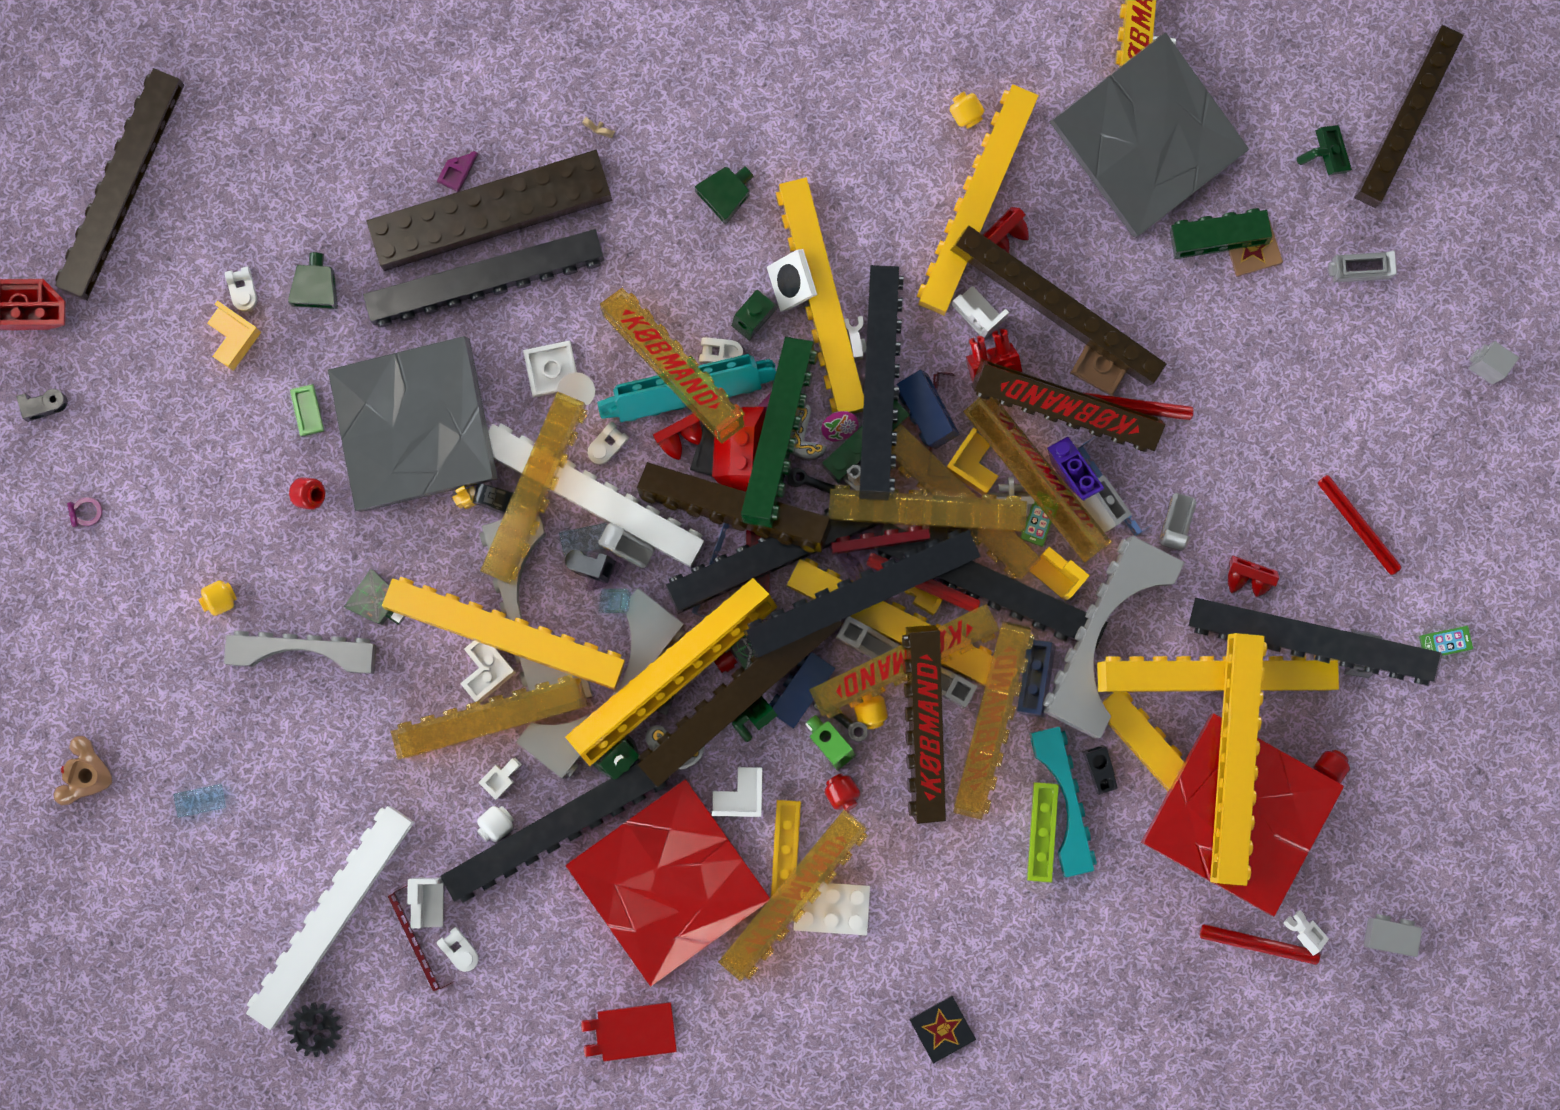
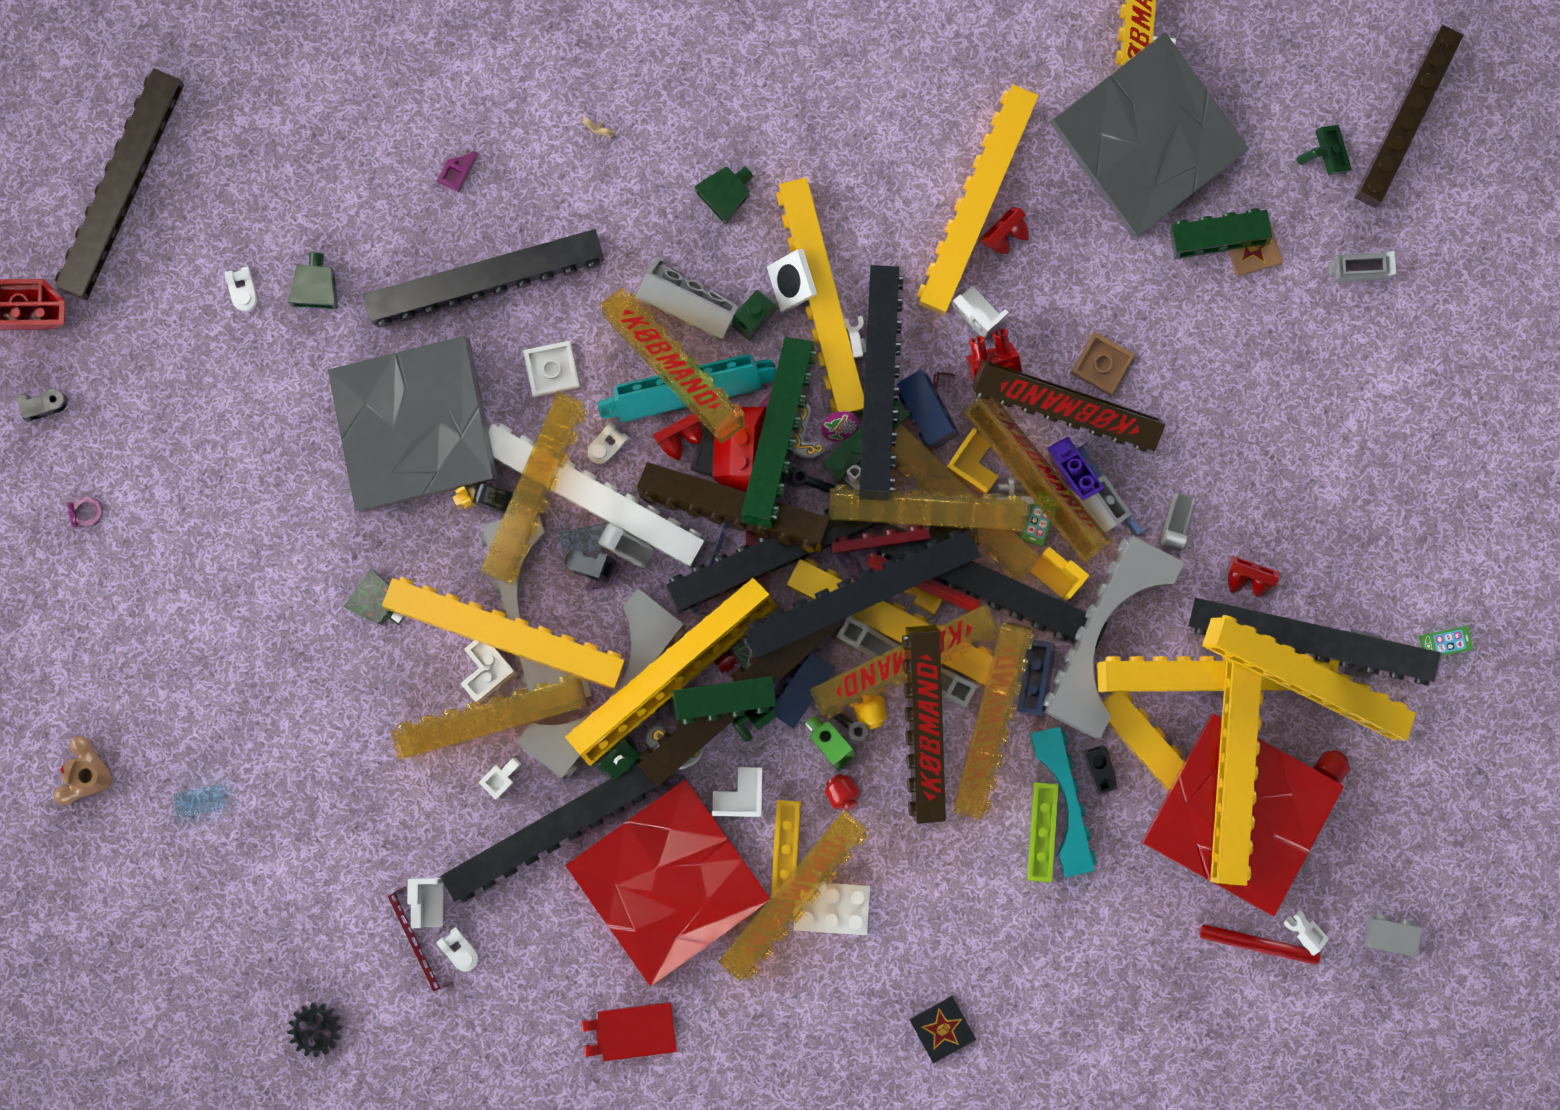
yellow head [198,580,237,616] -> none
yellow panel [207,301,261,371] -> none
light grey arch [224,631,376,674] -> none
white brick [246,806,415,1030] -> none
red head [289,477,326,510] -> none
bright green tile [290,384,325,437] -> none
dark brown brick [366,149,612,271] -> none
white head [477,806,514,842] -> none
white sticker [557,372,595,408] -> none
clear light blue tile [599,588,631,613] -> none
white plate [699,338,743,364] -> none
yellow head [949,91,985,129] -> none
dark brown brick [951,226,1167,387] -> none
red axle [1082,392,1194,420] -> none
red axle [1318,475,1402,575] -> none
light grey brick [1468,341,1519,385] -> none
none -> light grey wedge [636,256,738,339]
none -> dark green brick [671,676,776,724]
none -> yellow brick [1202,615,1416,741]

